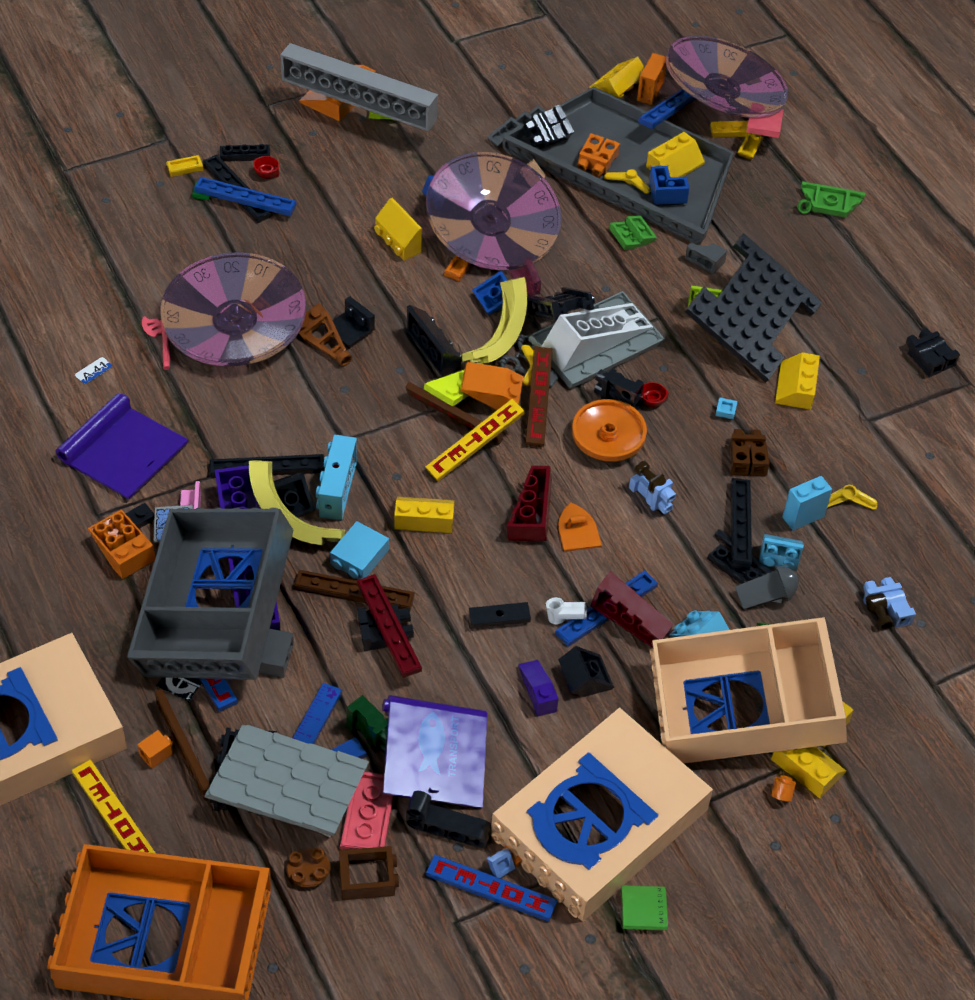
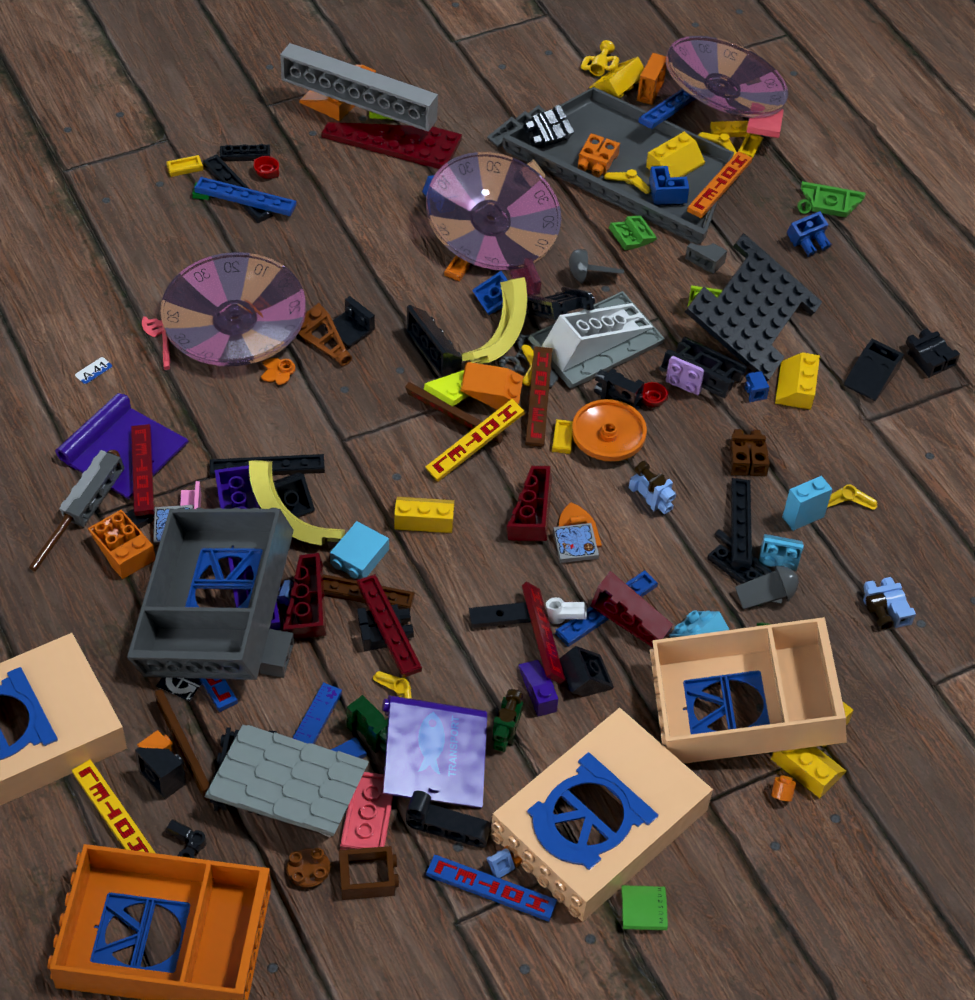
medium azure brick [316,434,357,521] -> none
yellow slope [374,197,422,261] -> none
medium azure plate [715,398,737,419] -> none
none -> piece [29,450,125,571]
none -> dark red tile [131,424,155,516]
none -> black slope [135,747,186,799]
none -> black bar [166,819,207,858]
none -> orange plate [261,358,295,385]
none -> medium blue tile [277,580,294,607]
none -> dark red wedge [283,553,326,639]
none -> dark red wing [321,122,462,170]
none -> yellow piece [373,671,412,699]
none -> dark green hips [492,689,523,752]
none -> dark red tile [522,581,565,684]
none -> yellow tile [552,419,573,454]
none -> tile [553,523,599,563]
none -> dark grey piece [569,249,624,284]
none -> yellow piece [581,40,619,76]
none -> black fence [661,336,747,399]
none -> lavender bracket [666,356,704,395]
none -> orange tile [687,151,752,218]
none -> yellow piece [698,132,737,156]
none -> blue brick [744,371,769,402]
none -> blue brick [786,211,832,257]
none -> black slope [843,338,904,401]

